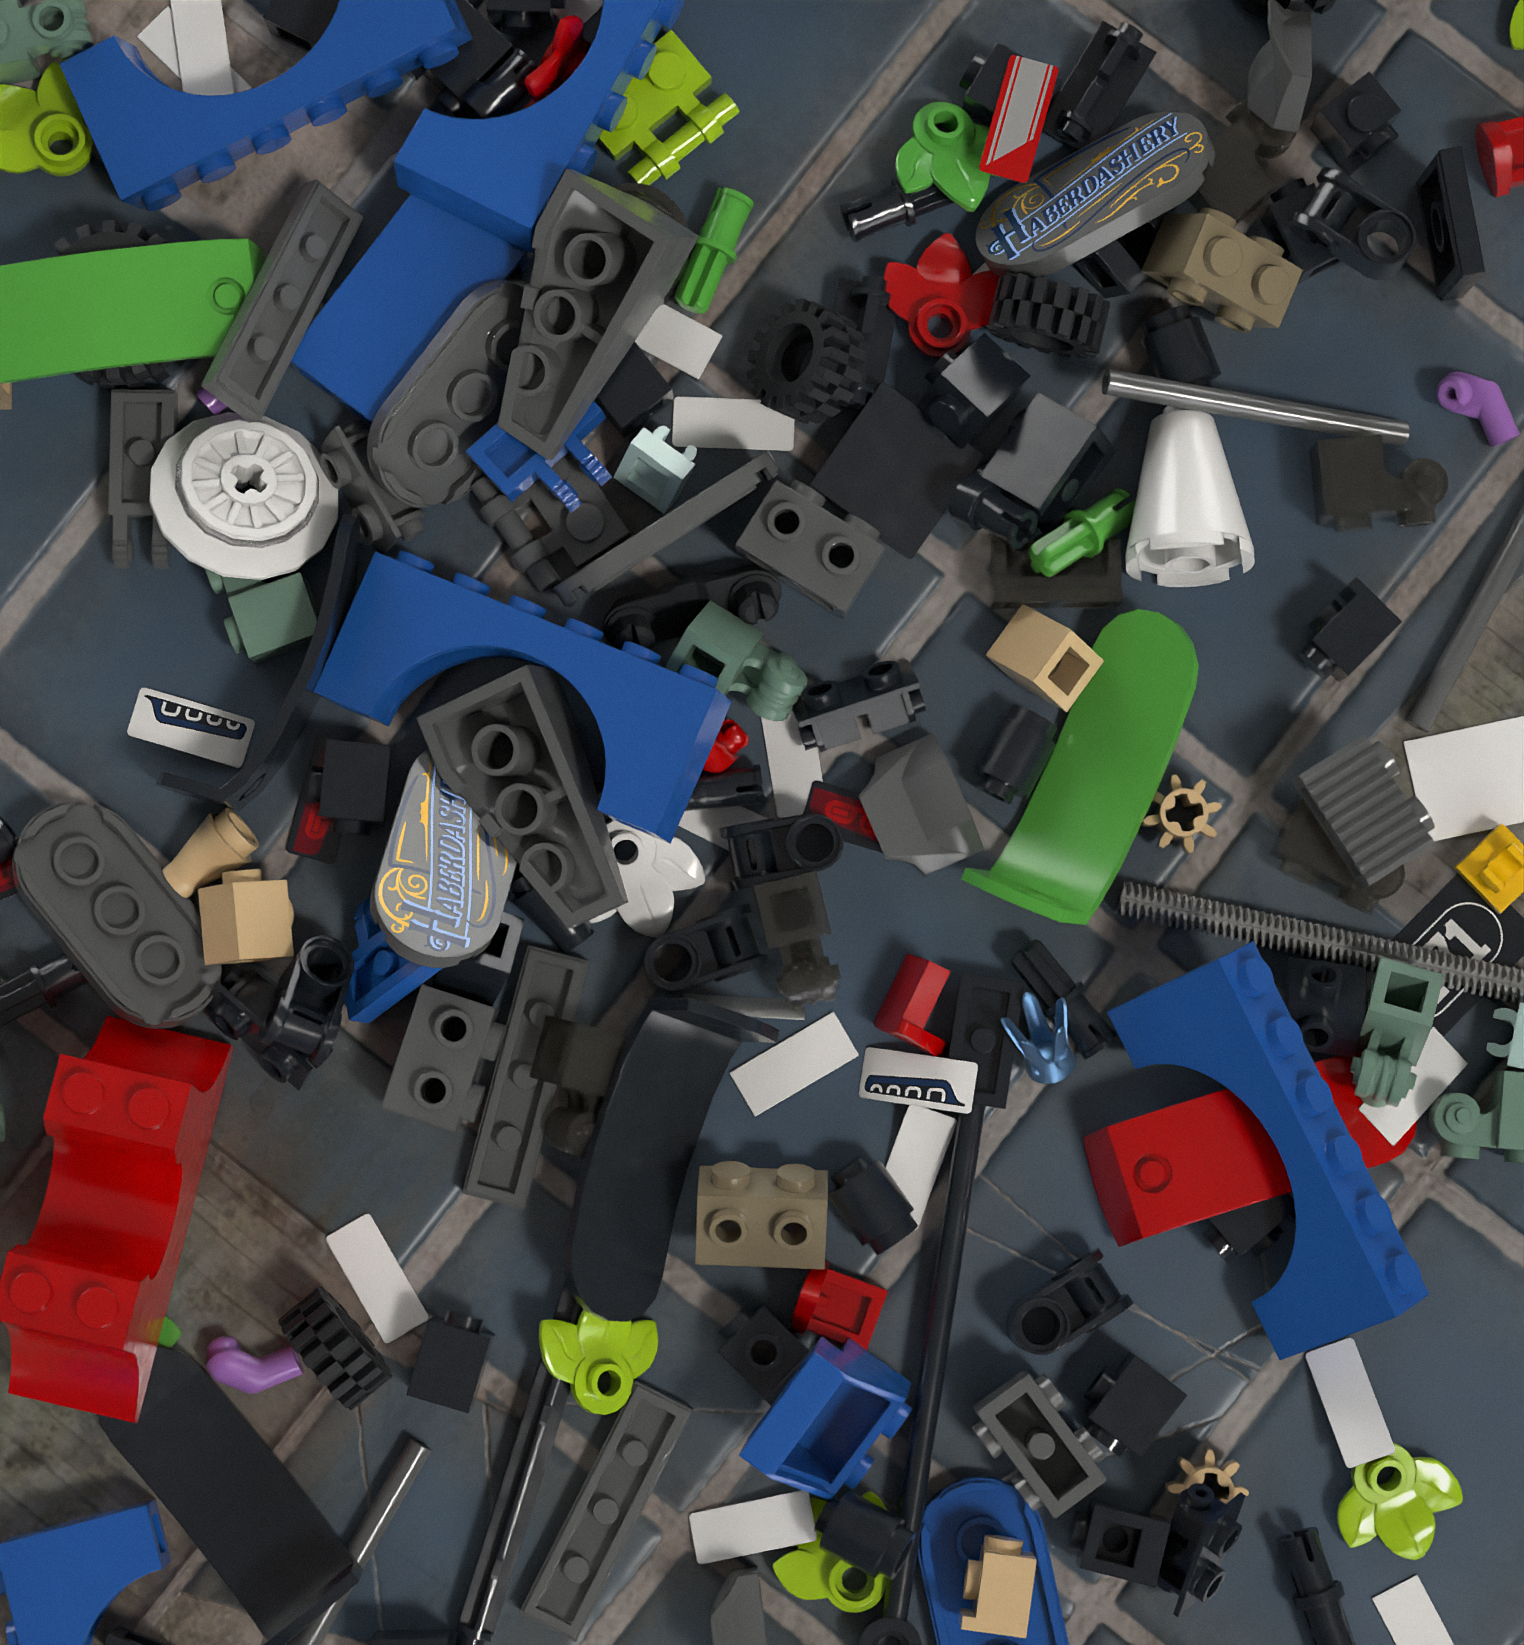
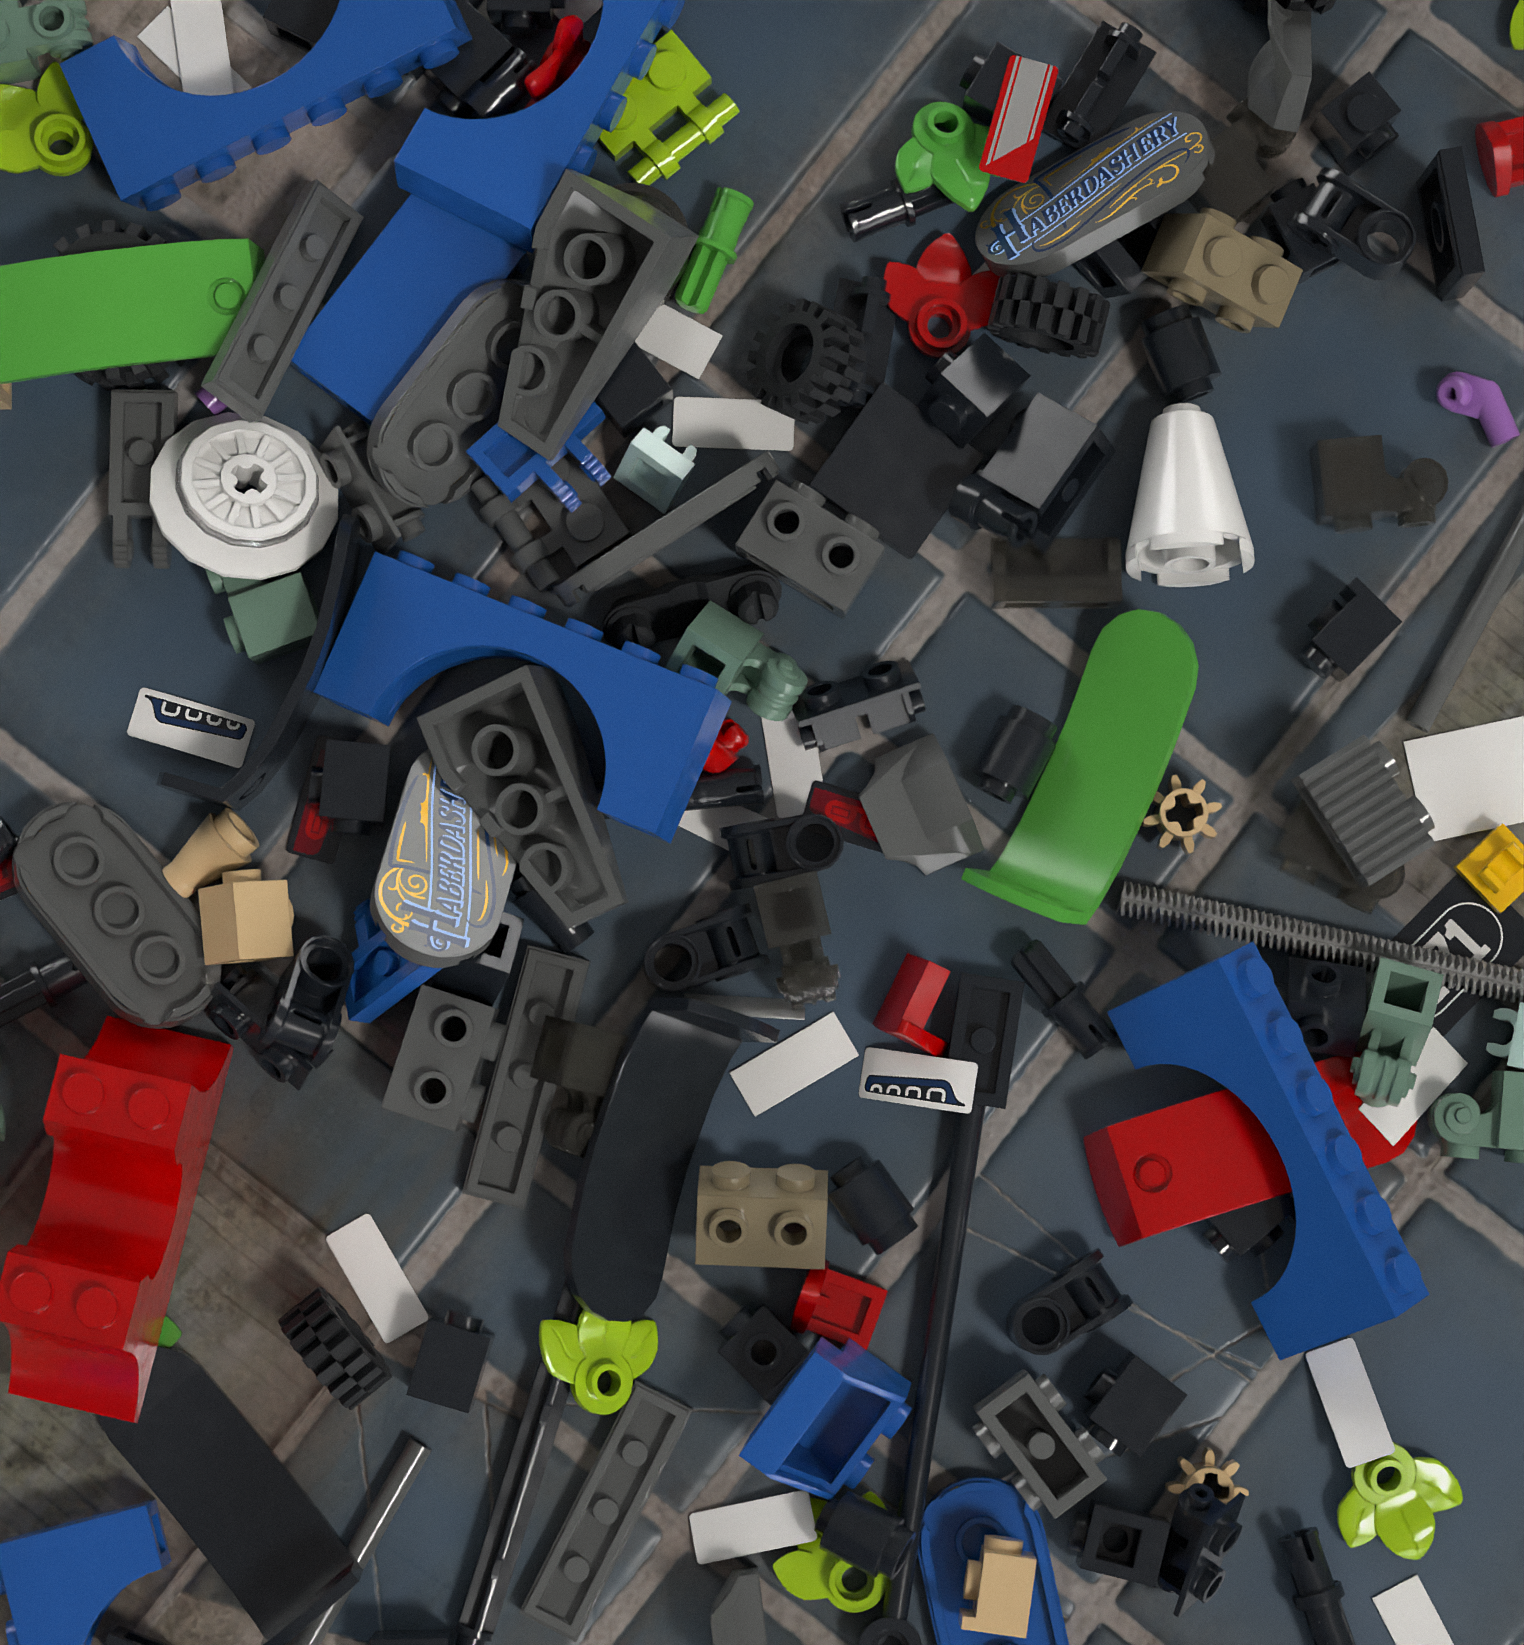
medium lavender arm [206,1336,304,1394] -> none
white plate [589,819,705,938] -> none
white sticker [886,1105,957,1230] -> none
tan brick [986,604,1104,712] -> none
flat silver piece [1001,992,1076,1084] -> none
bright green axle [1027,488,1135,577] -> none
dark grey piece [1102,369,1410,446] -> none

